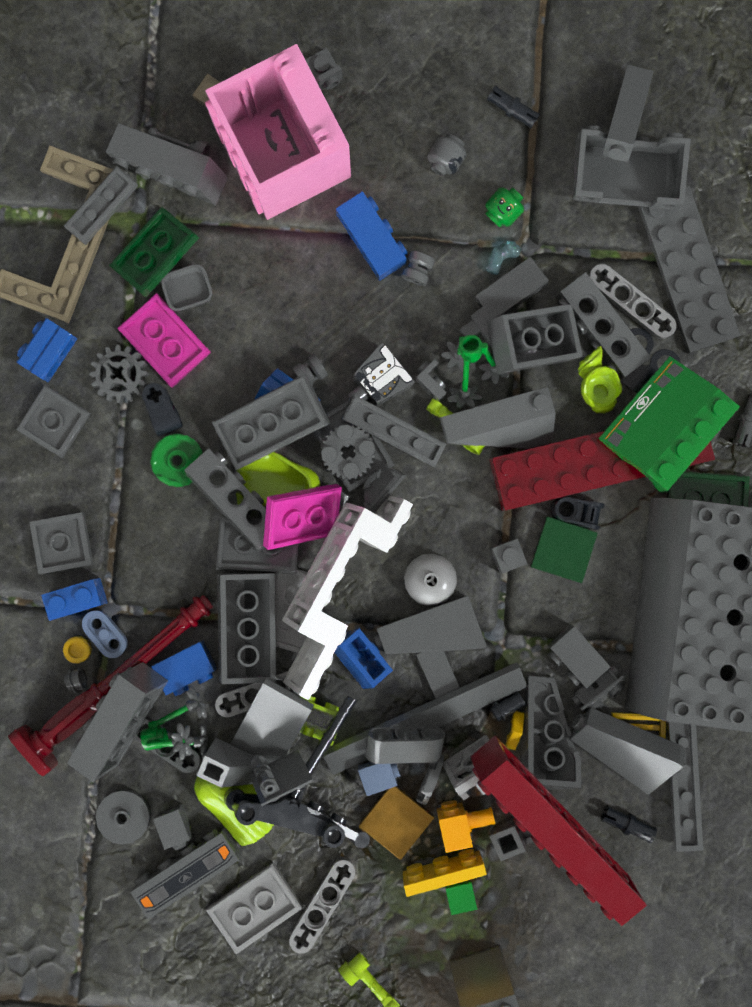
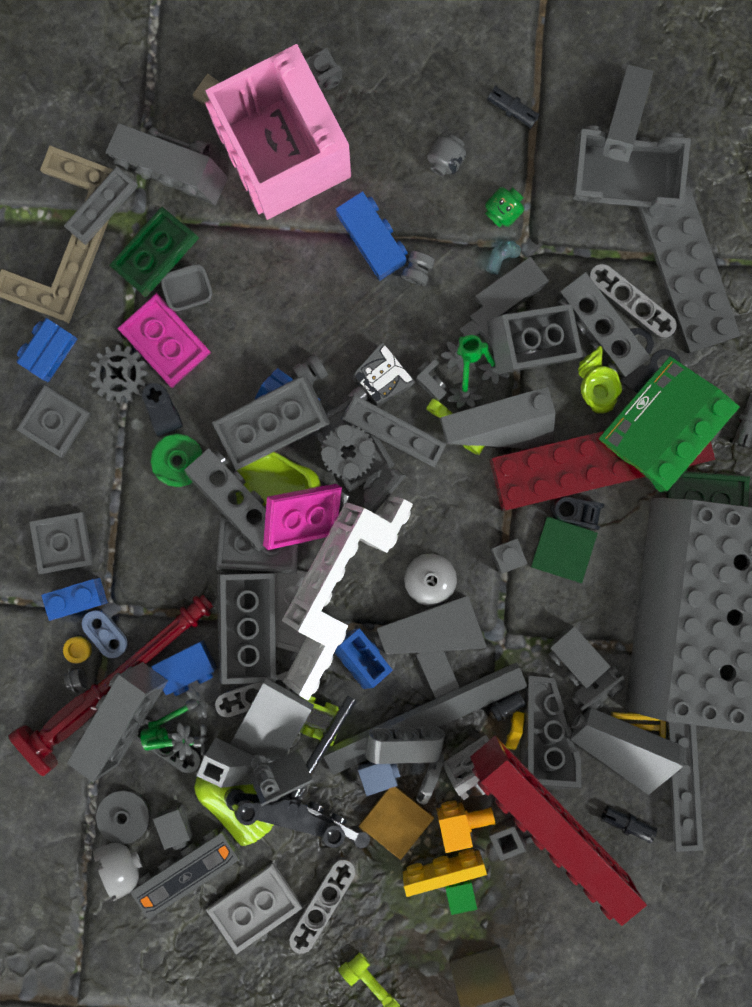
none -> light grey cylinder [93,843,142,901]

